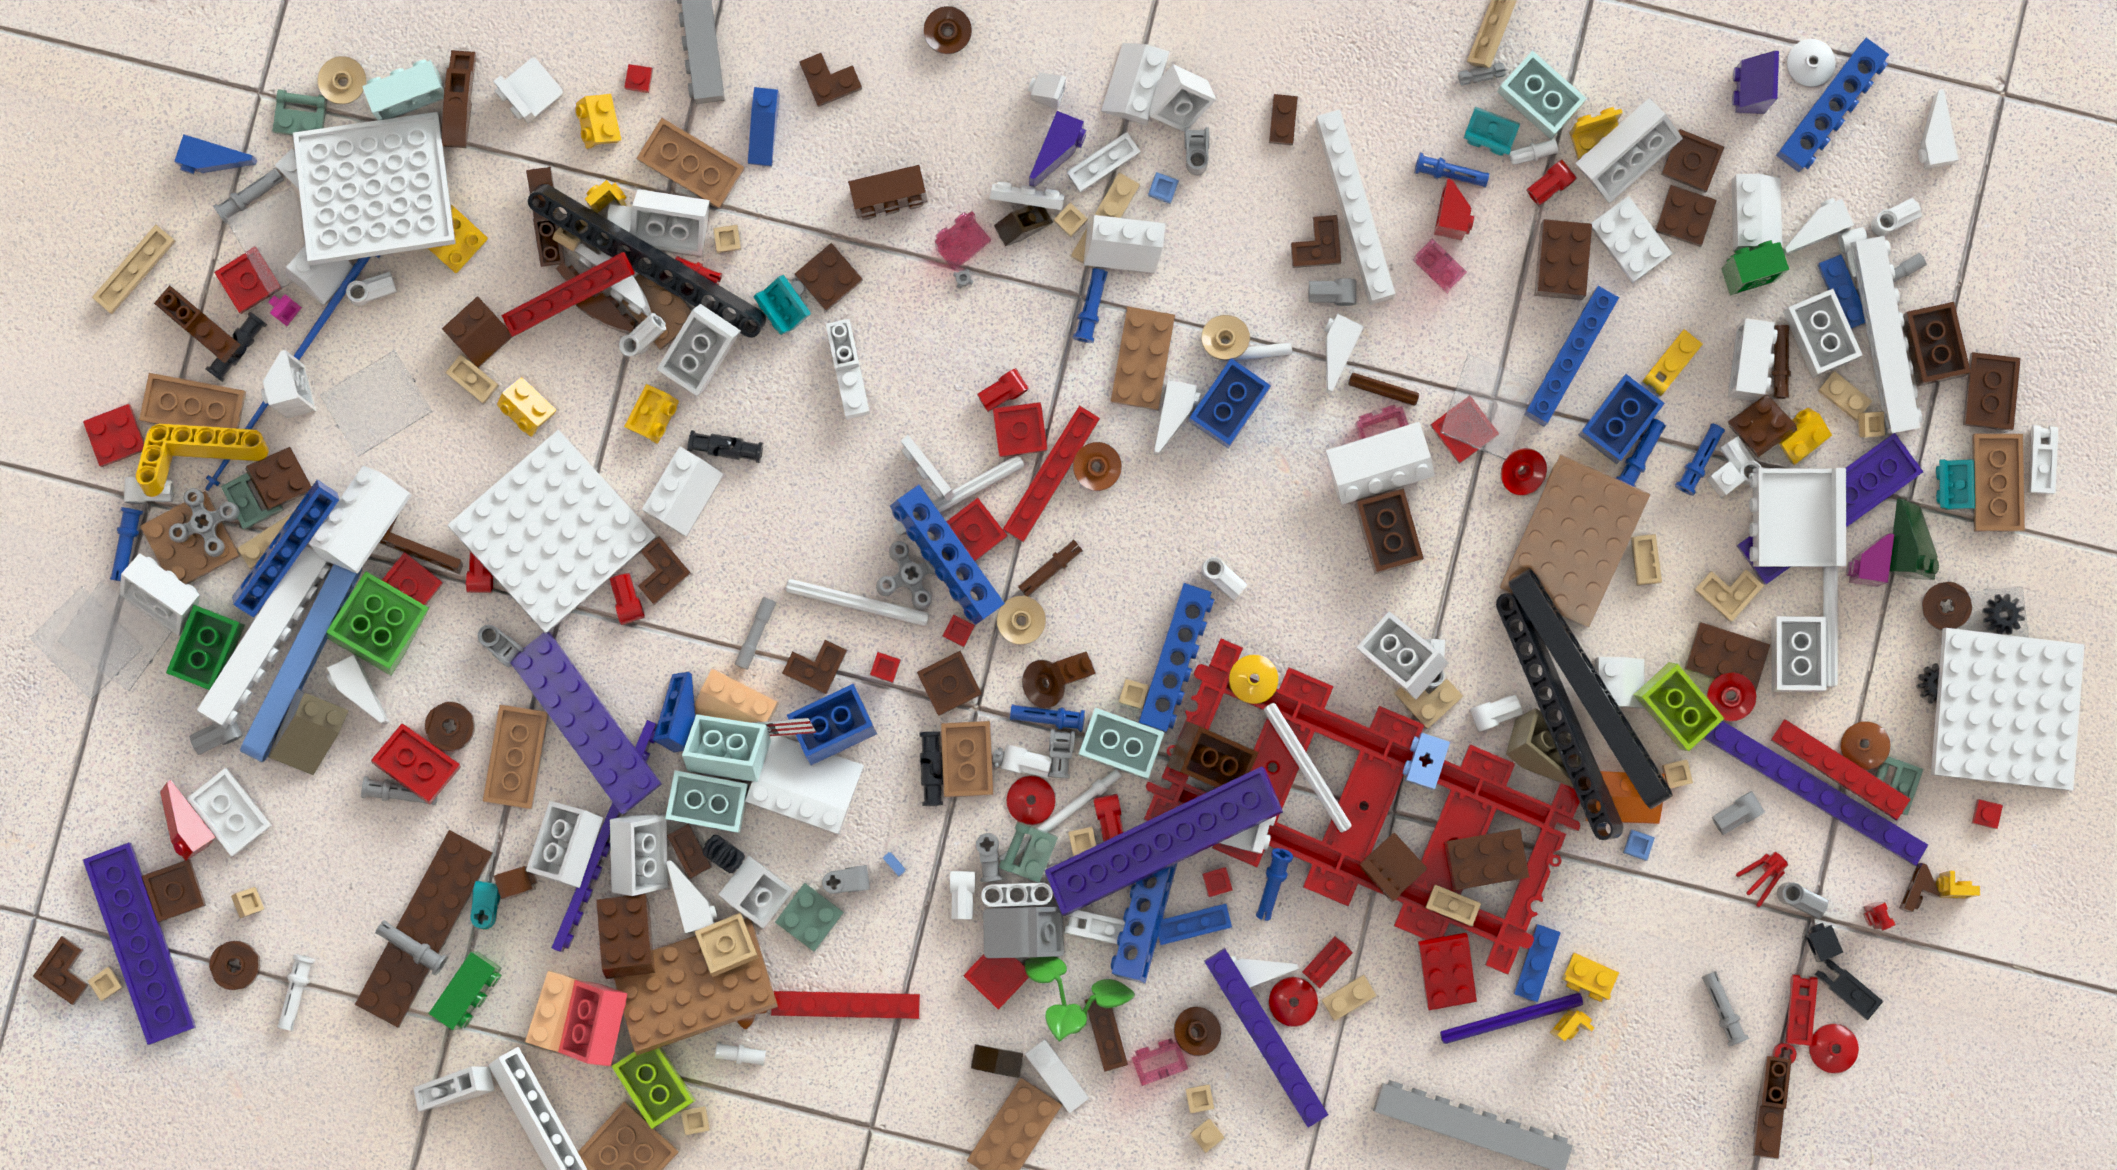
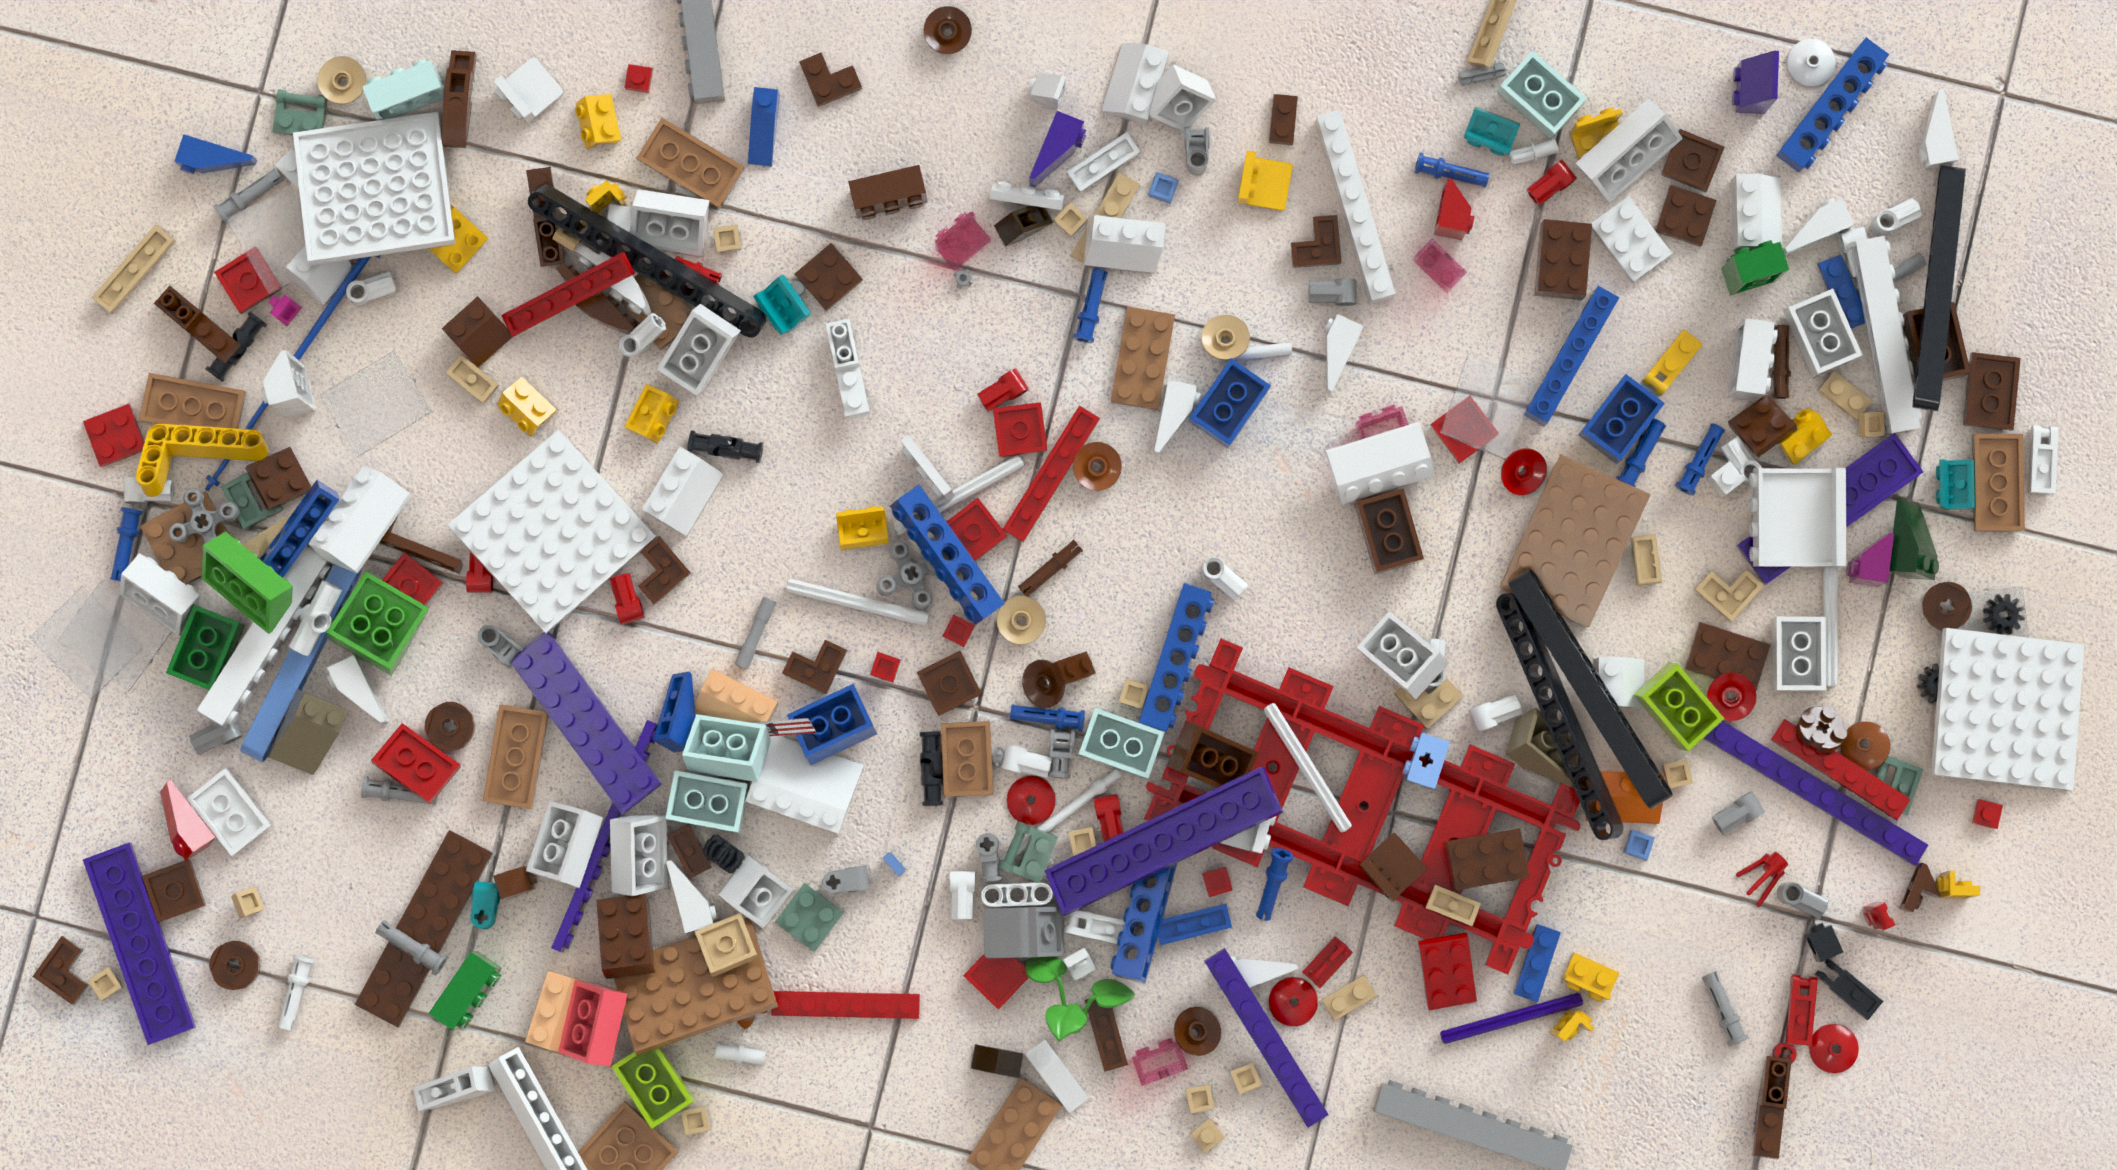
yellow dish [1229,655,1279,704] -> none
reddish brown axle [1348,373,1419,406] -> none
none -> bright green slope [202,531,293,634]
none -> white piece [289,581,342,656]
none -> yellow bracket [836,506,889,550]
none -> white bracket [1063,947,1096,980]
none -> tan plate [1230,1062,1262,1094]
none -> yellow bracket [1237,150,1293,211]
none -> plate [1796,706,1847,753]
none -> black beam [1912,165,1966,411]

